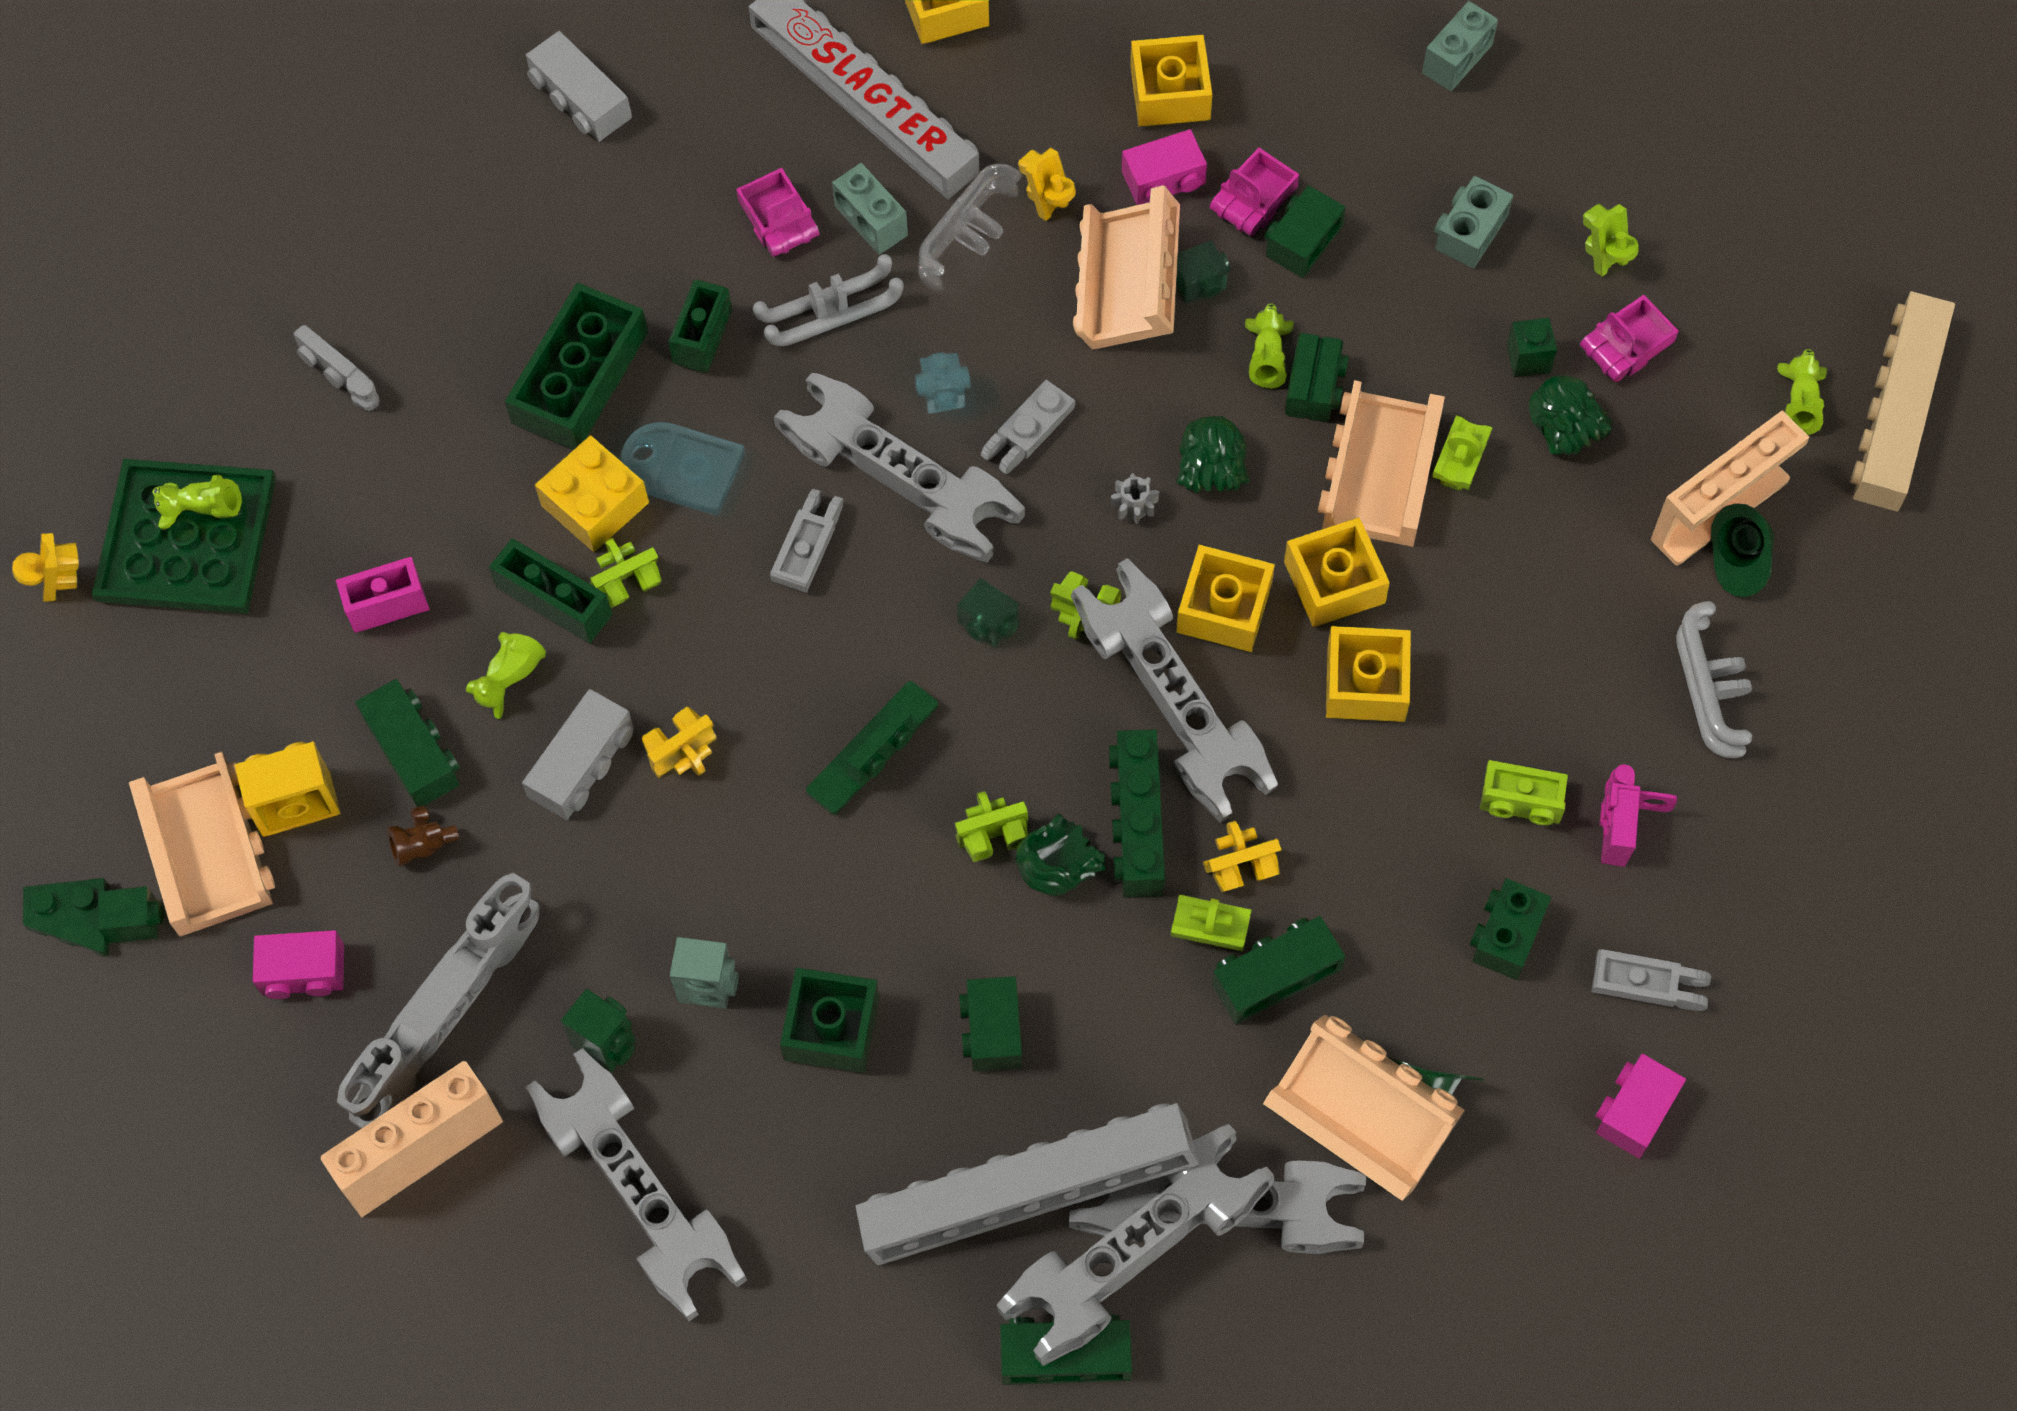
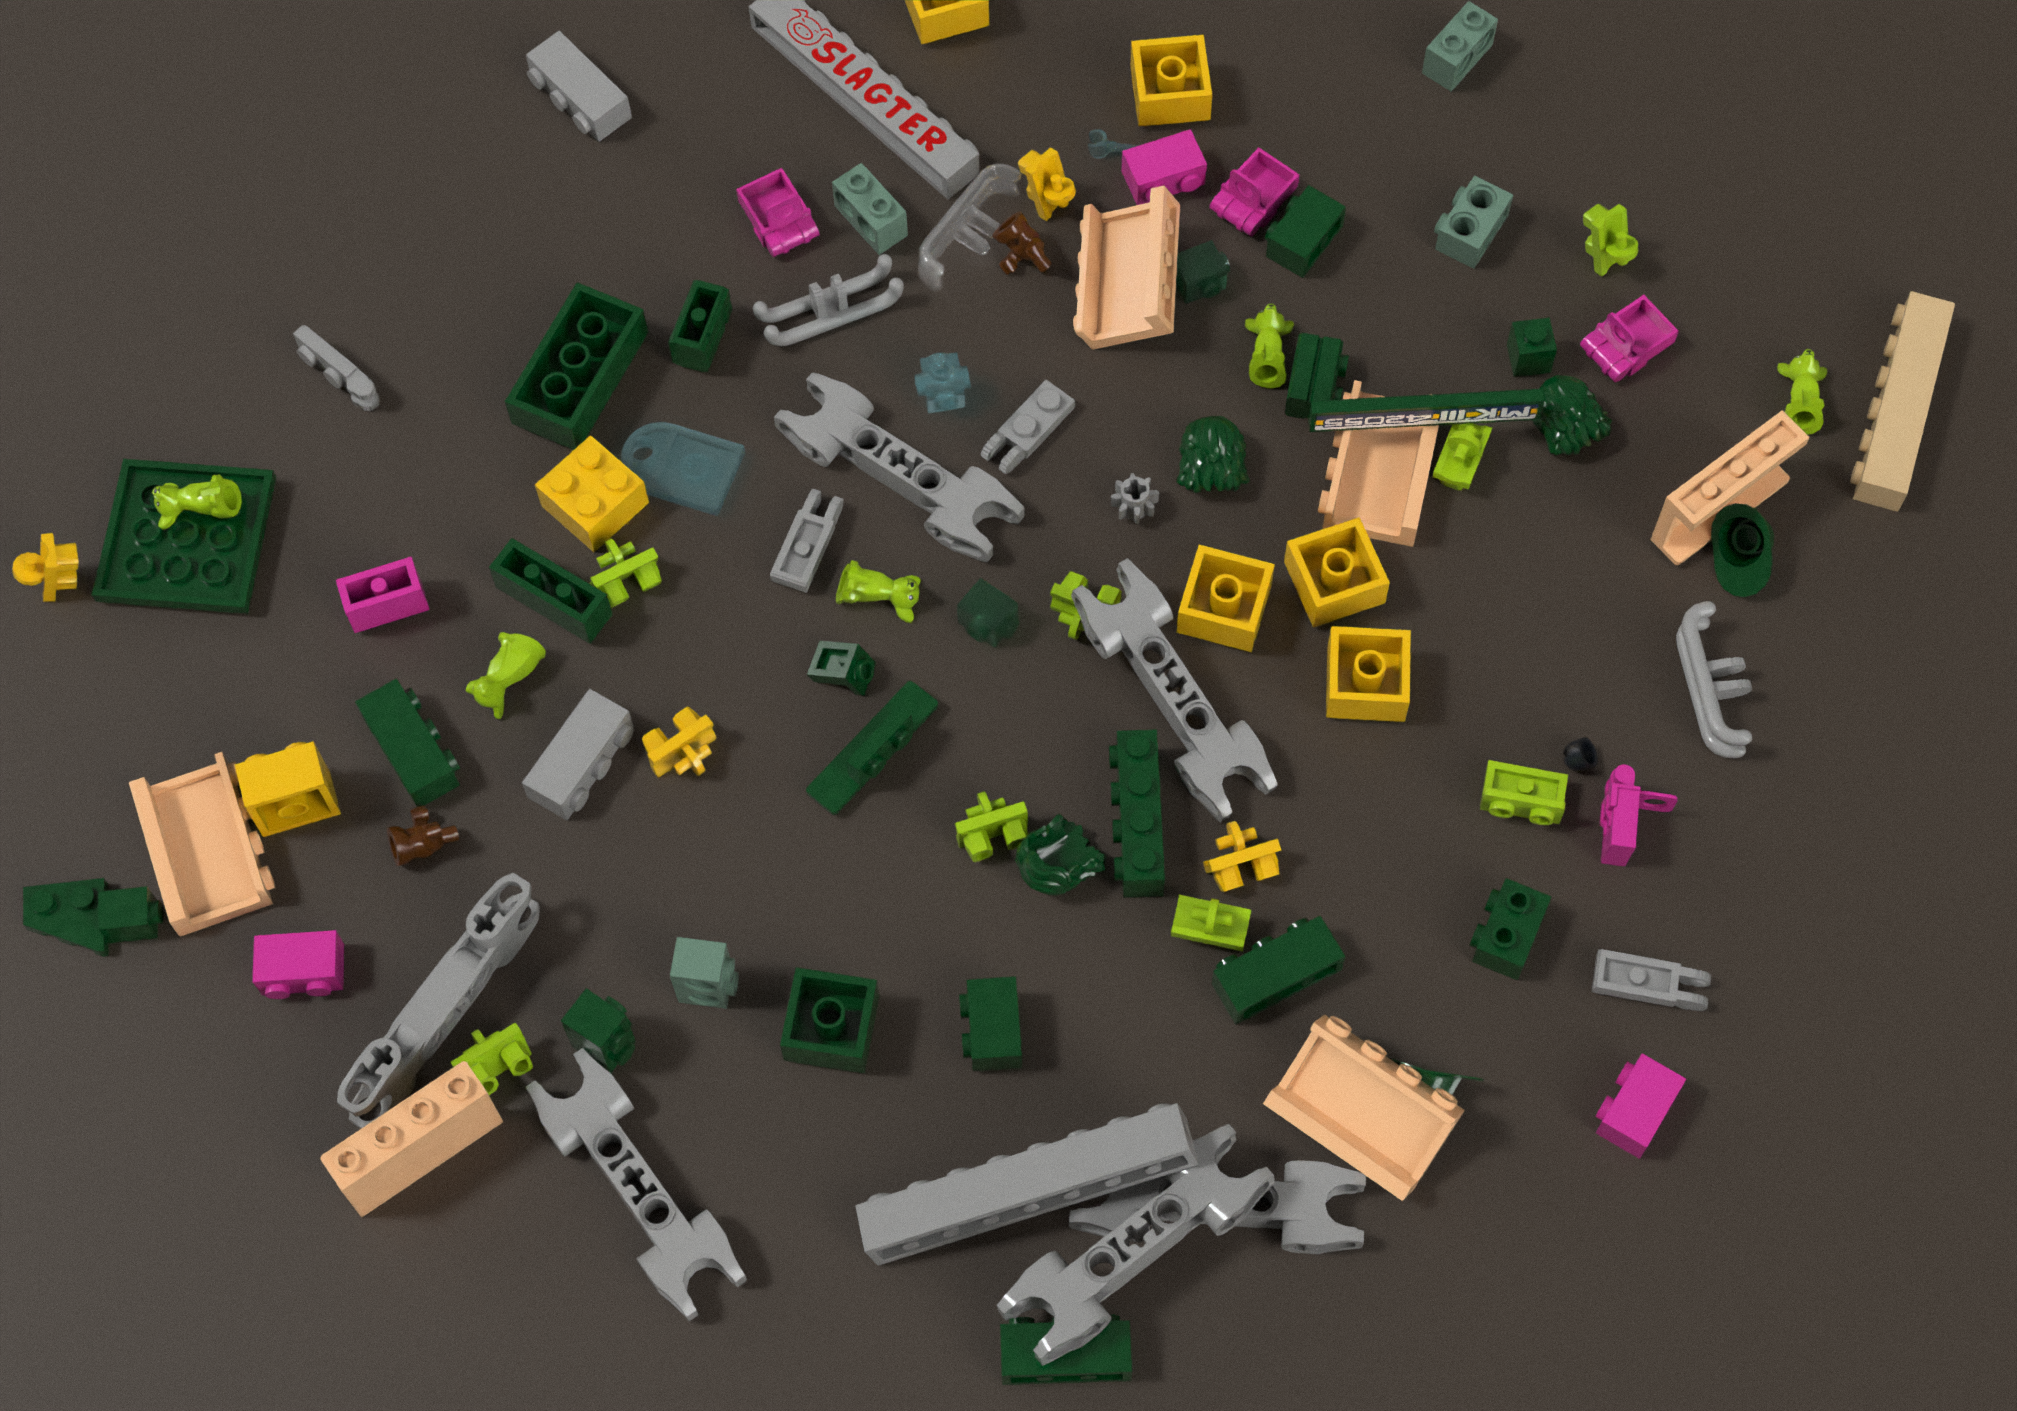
none -> lime hips [451,1023,533,1095]
none -> dark green bracket [807,641,876,696]
none -> lime animal [836,560,921,623]
none -> reddish brown piece [992,211,1052,275]
none -> clear light blue hand [1088,129,1139,159]
none -> tile [1308,389,1544,432]
none -> black hinge [1563,737,1598,771]

